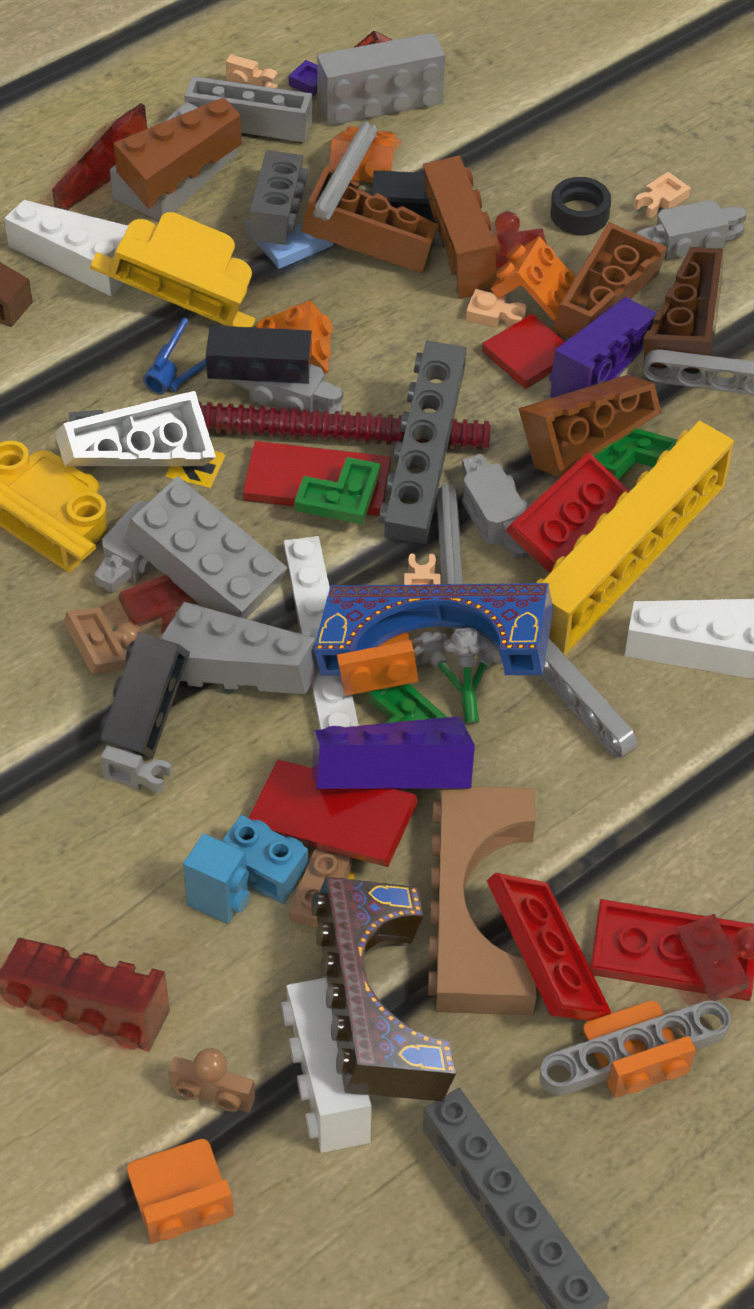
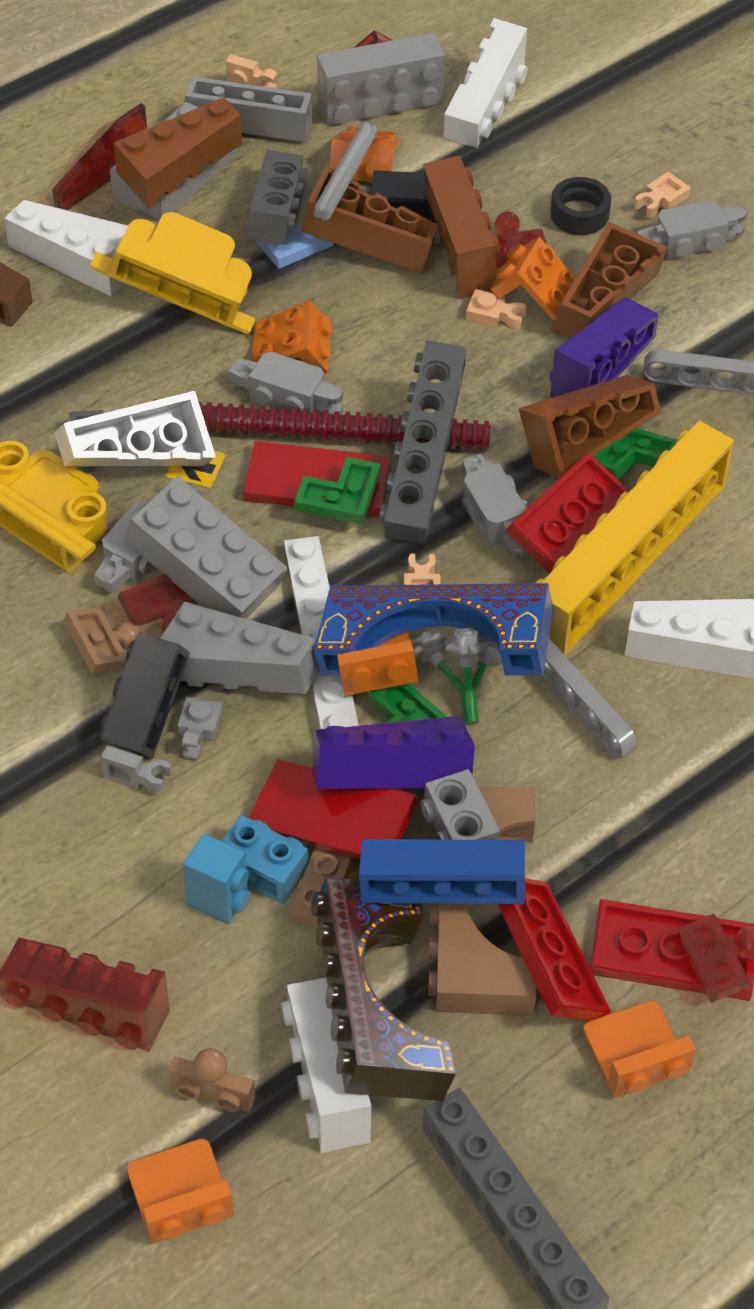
blue plant [143,318,206,394] -> none
black brick [206,325,312,384] -> none
dark purple plate [289,60,317,97] -> none
light grey axle [436,484,463,631] -> none
red tile [482,314,565,389] -> none
light grey beam [539,1000,731,1096] -> none
reddish brown wedge [643,247,723,370] -> none
none -> light grey plate [177,697,223,760]
none -> blue brick [359,839,525,904]
none -> light grey brick [420,769,500,840]
none -> white wedge [443,18,528,148]

